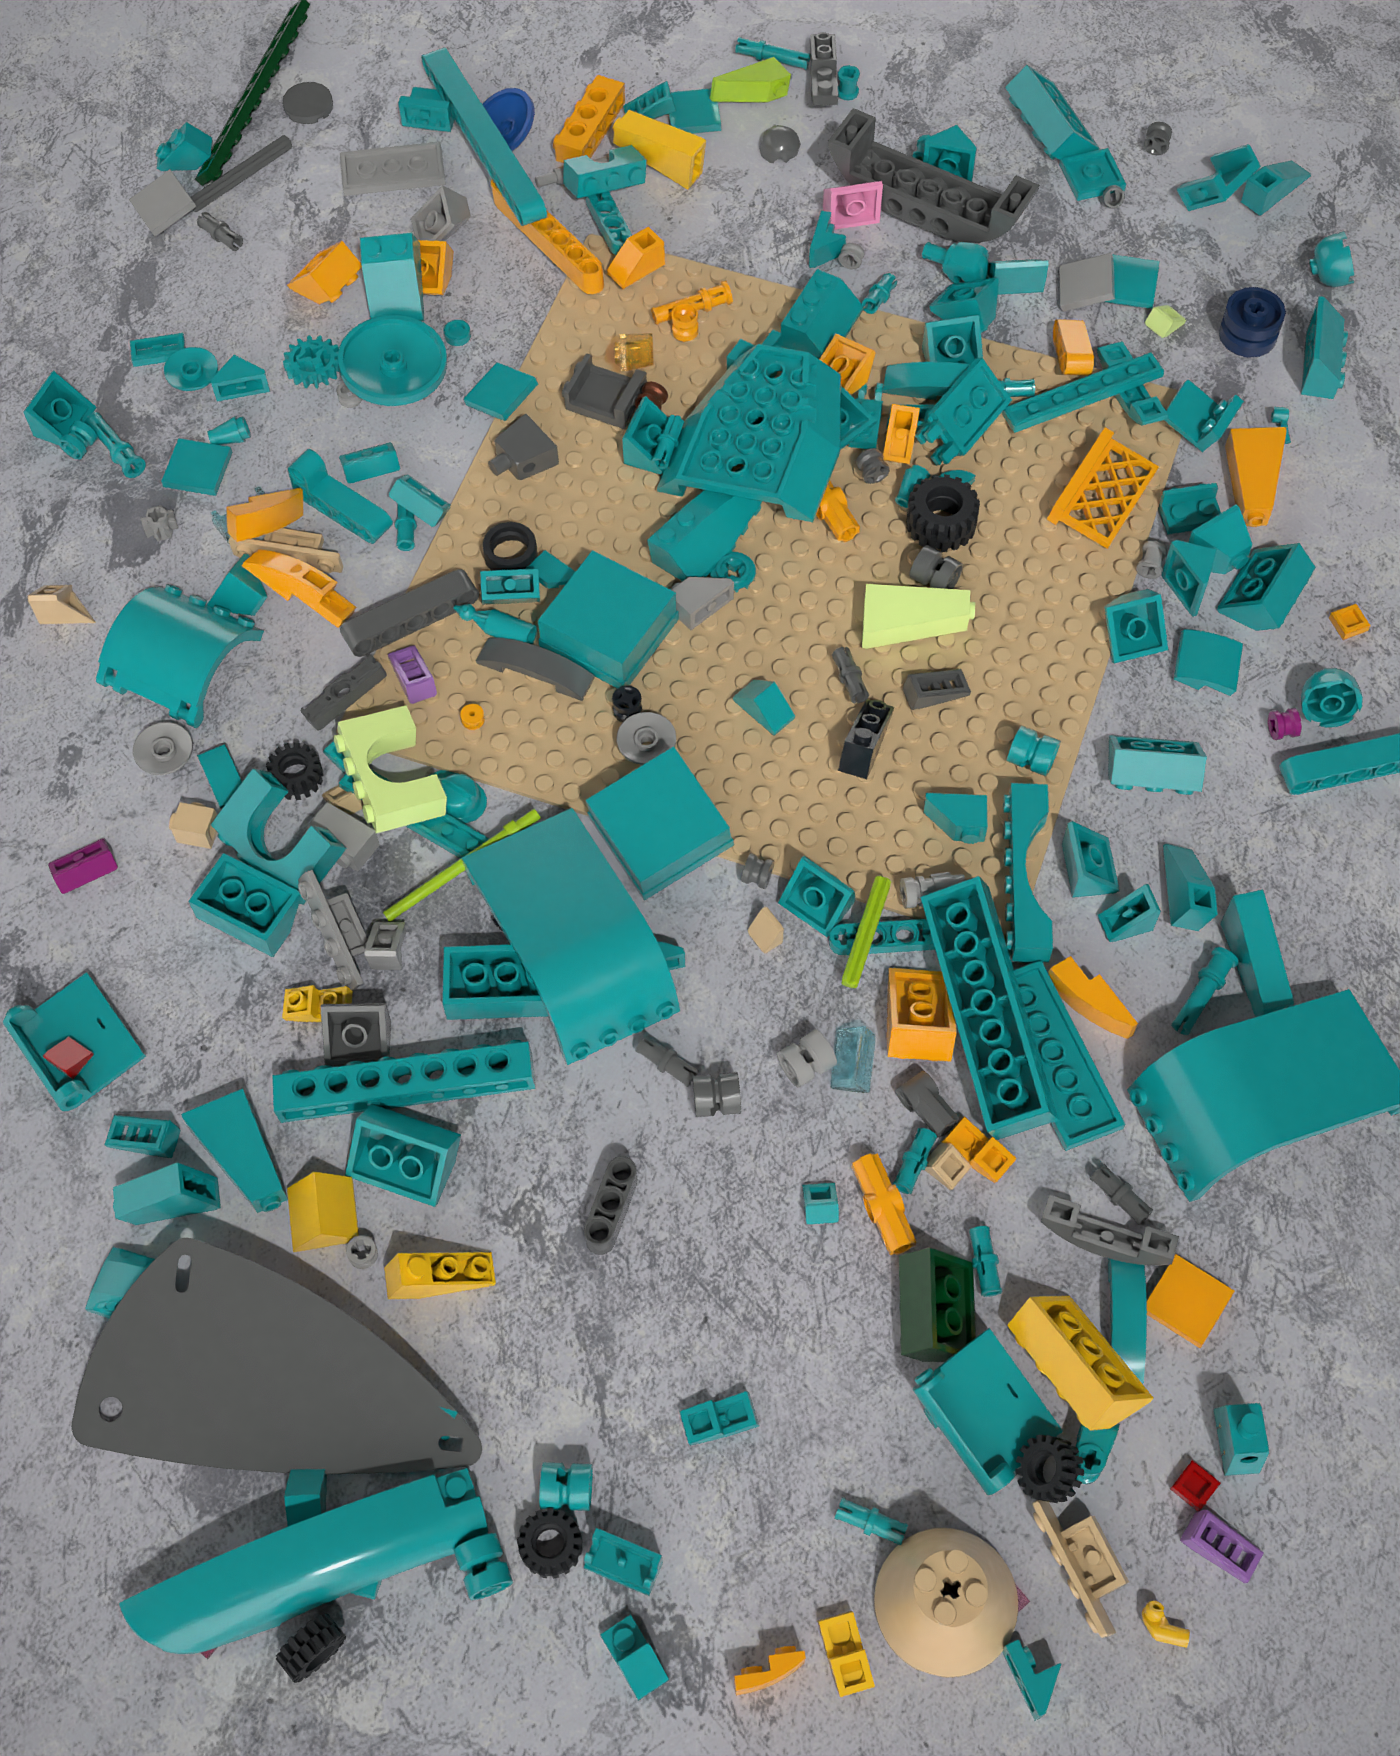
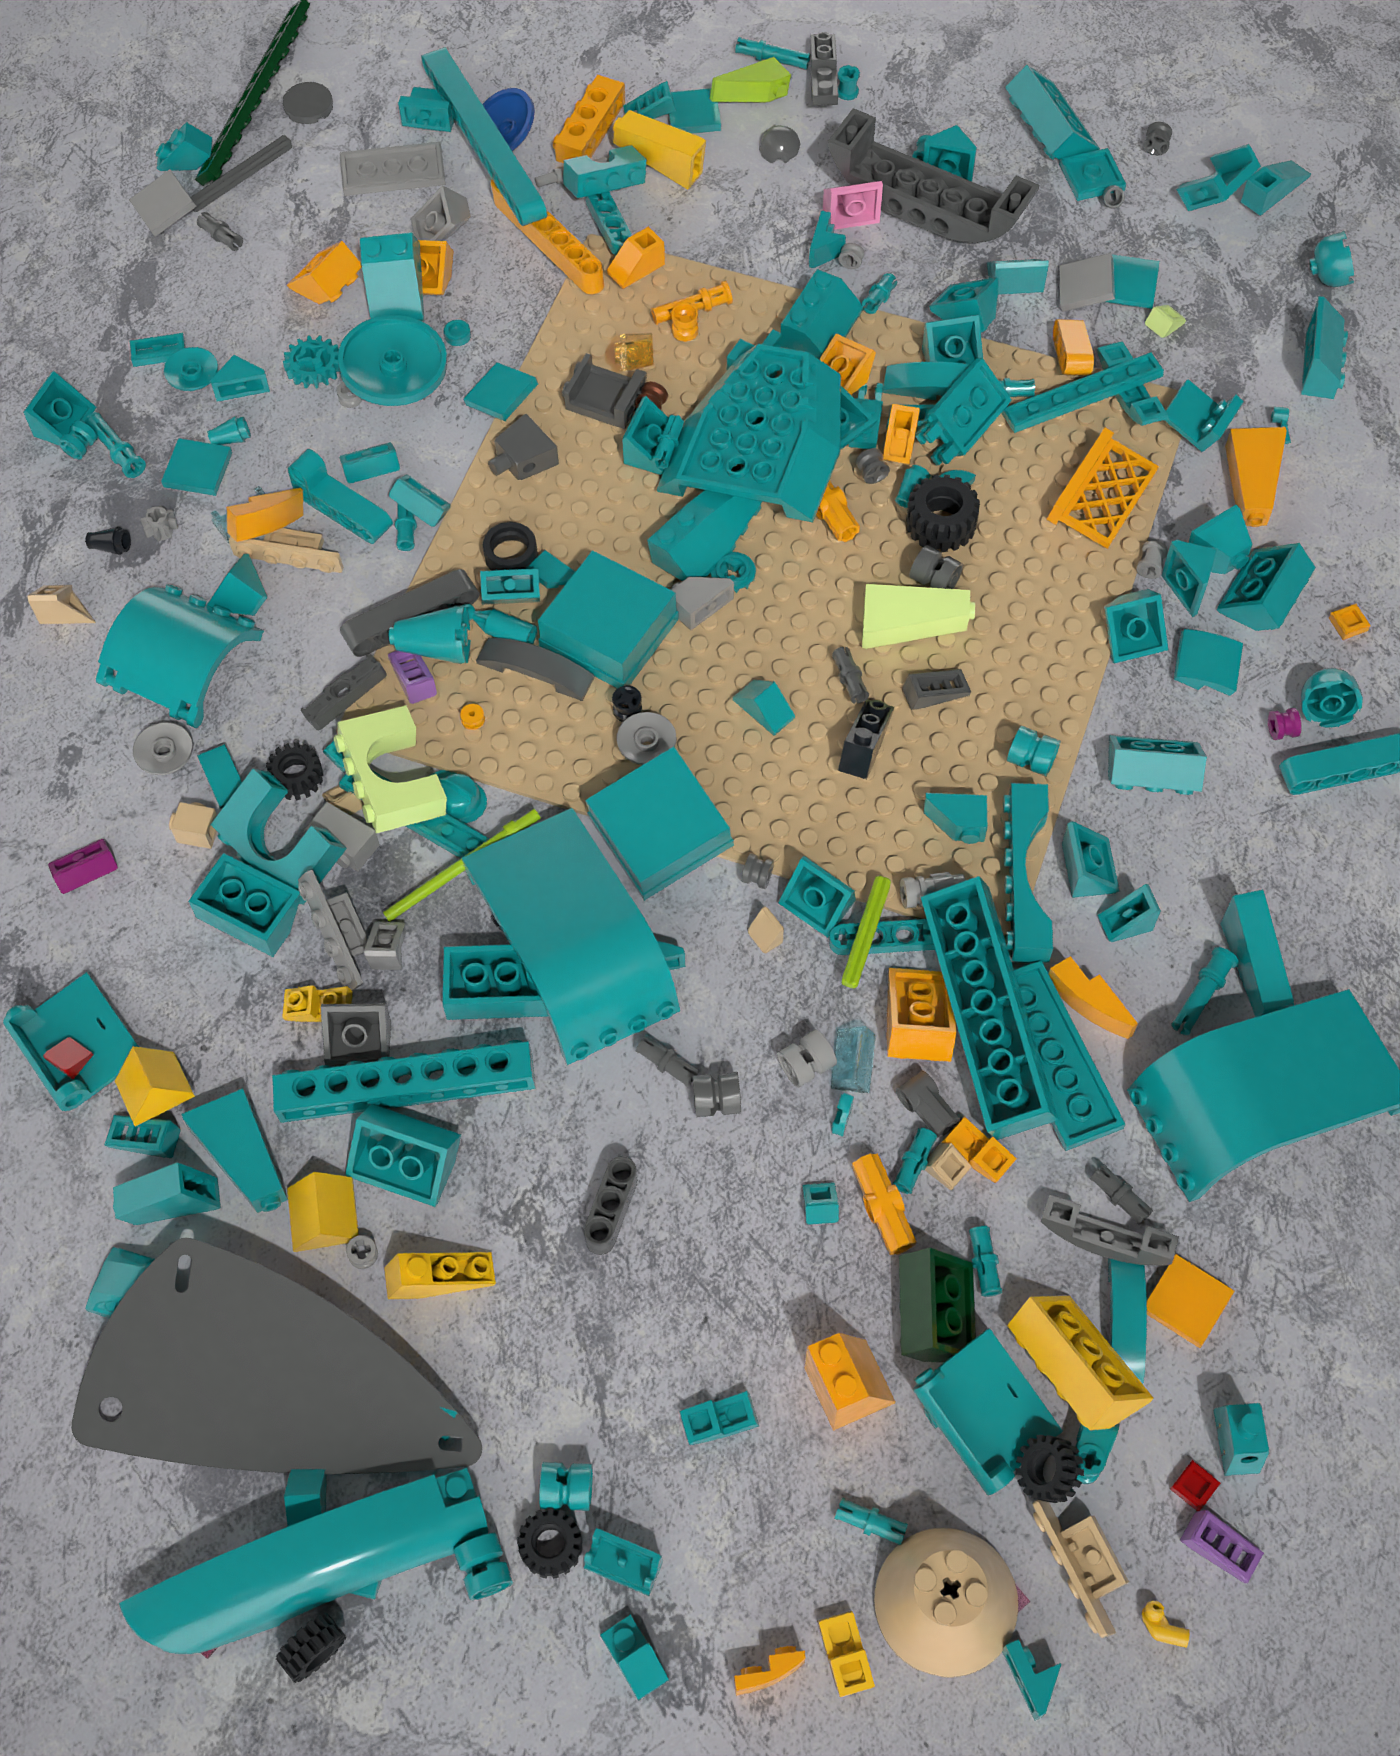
light orange slope [242,549,357,628] -> none
teal piece [922,242,989,284] -> none
teal bracket [1158,483,1221,535] -> none
teal slope [1163,844,1218,931] -> none
dark blue wheel [1219,287,1286,358] -> none
none -> black cone [85,527,131,555]
none -> yellow slope [115,1046,195,1126]
none -> teal cone [389,606,471,664]
none -> light orange slope [804,1333,896,1431]
none -> teal tile [831,1093,854,1137]

